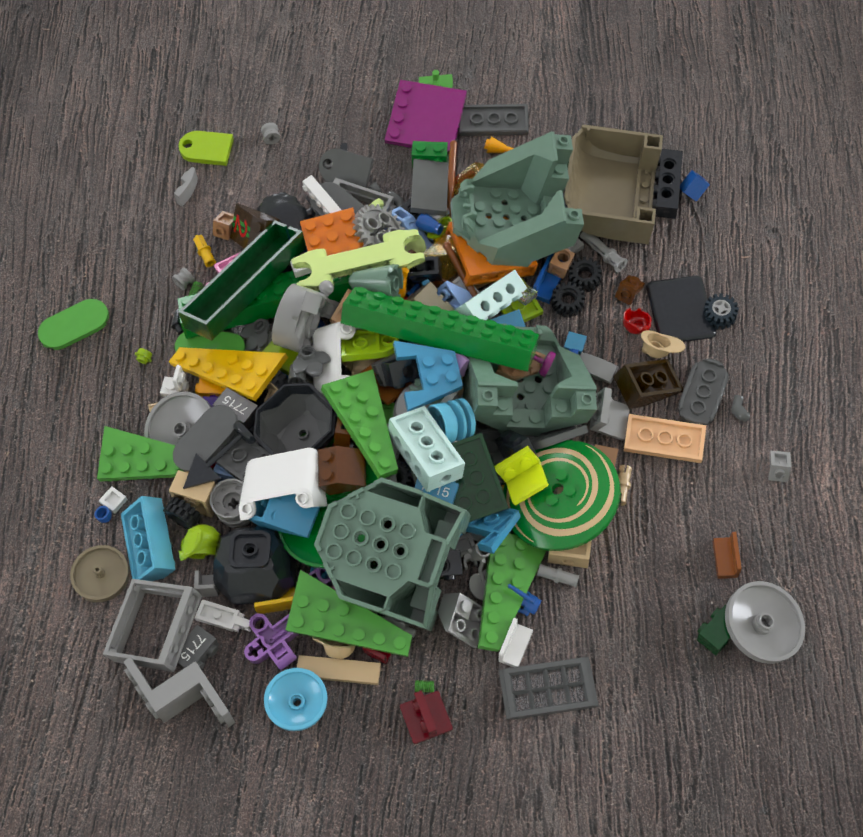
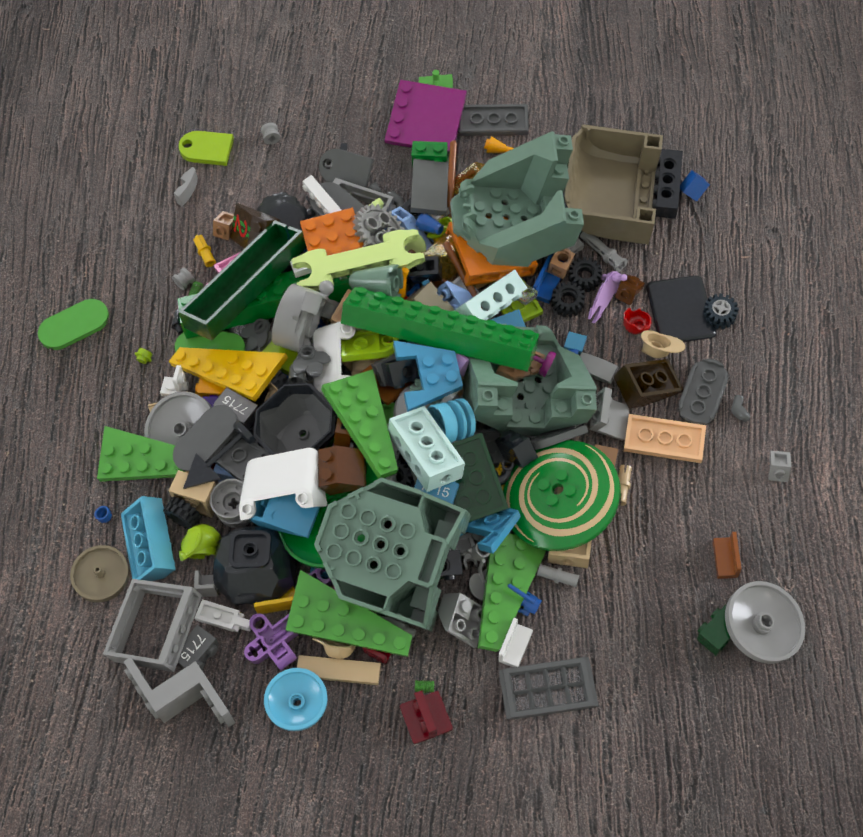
white tile [99,486,128,514] -> none
neon yellow bracket [494,446,549,505] -> none
none -> lavender piece [588,271,627,323]

